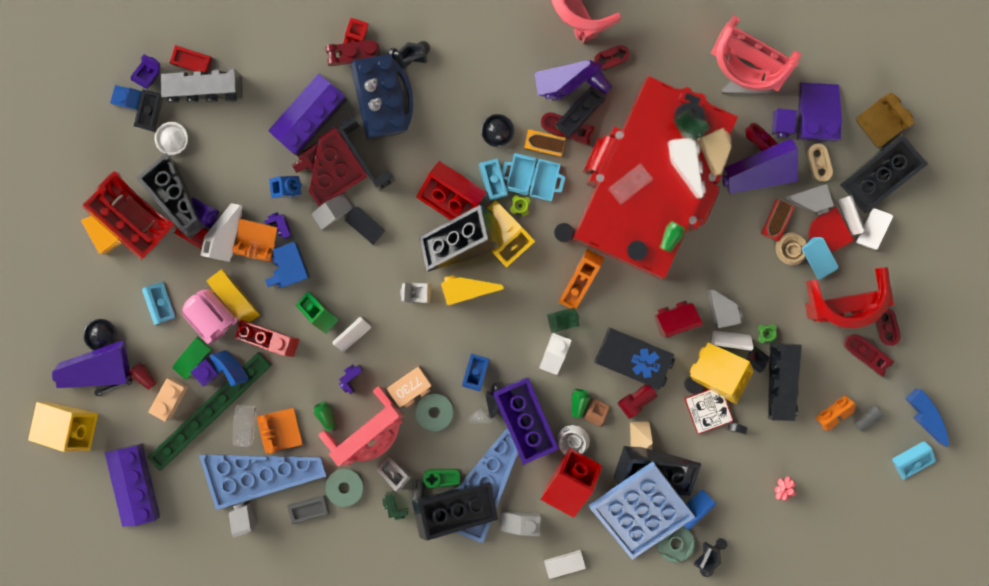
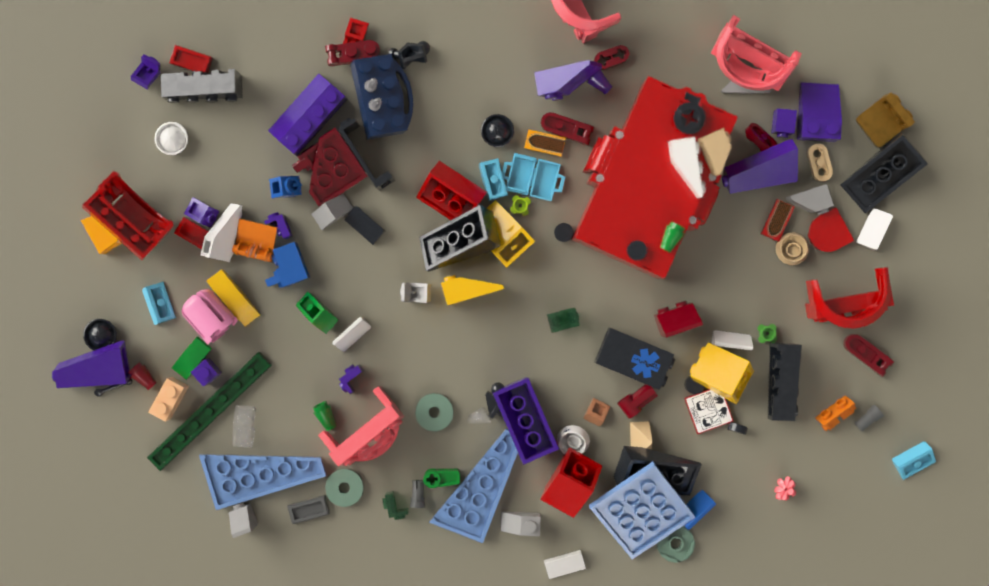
yellow slope [28,402,98,452] -> none
dark purple slope [104,443,160,527] -> none
blue slope [110,85,142,111] -> none
black slope [133,89,163,132] -> none
black wedge [137,153,205,239] -> none
blue slope [210,350,249,386] -> none
red slope [234,320,300,357] -> none
orange hinge [256,407,303,454] -> none
light grey slope [377,456,412,493] -> none
light nougat brick [387,366,432,408] -> none
black slope [412,482,498,541] -> none
blue slope [462,353,489,392] -> none
white slope [539,333,572,375] -> none
black tile [554,86,606,139] -> none
orange slope [558,248,604,311] -> none
green cone [571,389,590,418] -> none
clear slope [609,163,653,204] -> none
clear green bracket [674,109,710,141] -> none
black piece [694,538,728,577] -> none
light grey slope [707,290,743,328] -> none
black plate [746,346,770,373] -> none
medium azure slope [802,237,839,279] -> none
white slope [838,195,865,235] -> none
dark red plate [875,309,901,346] -> none
blue slope [905,388,949,447] -> none

